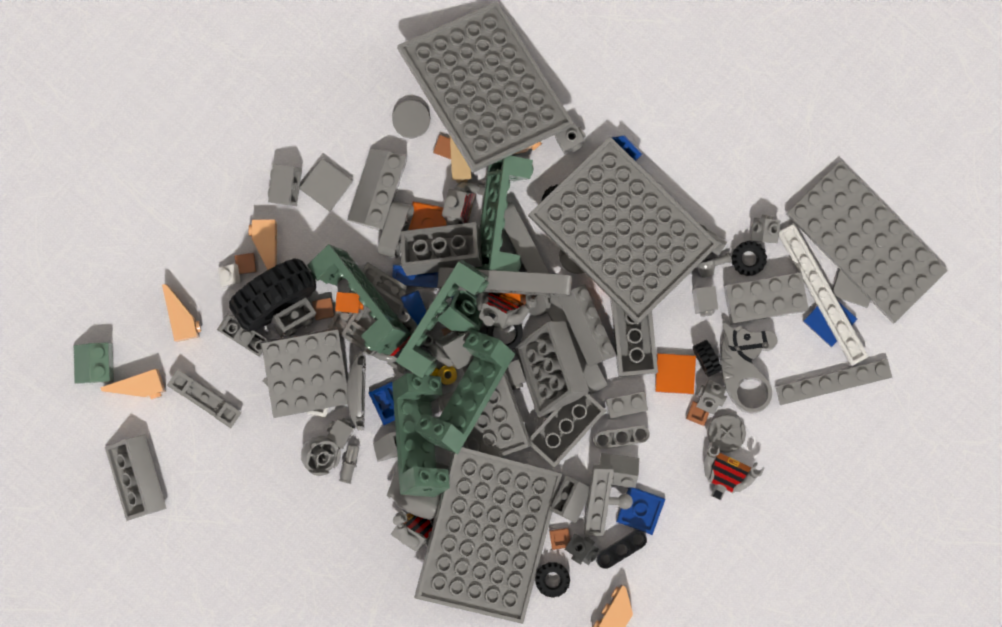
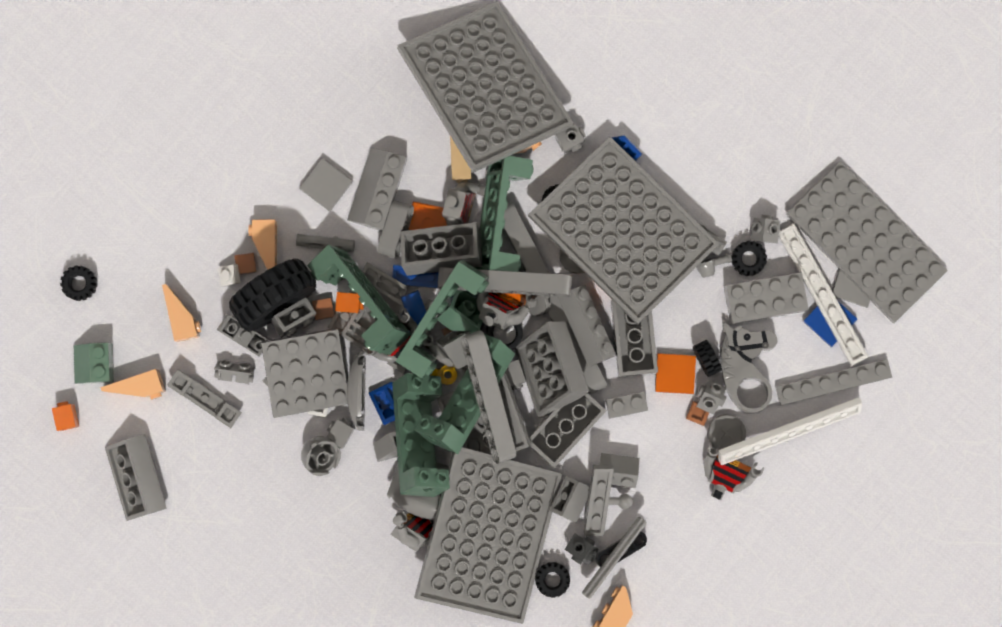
light grey brick [268,164,302,206] -> none
light grey axle [339,445,359,484] -> none
light grey tile [392,100,430,139] -> none
nougat tile [433,135,451,160] -> none
nougat tile [549,528,570,550] -> none
light grey beam [593,426,650,449] -> none
blue tile [616,487,665,535] -> none
light grey brick [692,286,718,317] -> none
none -> orange brick [52,401,79,431]
none -> black tyre [60,265,97,301]
none -> light grey hinge [214,360,255,384]
none -> light grey pin [296,234,355,252]
none -> light grey beam [461,330,516,464]
none -> light grey axle [582,517,647,599]
none -> white tile [718,397,862,465]

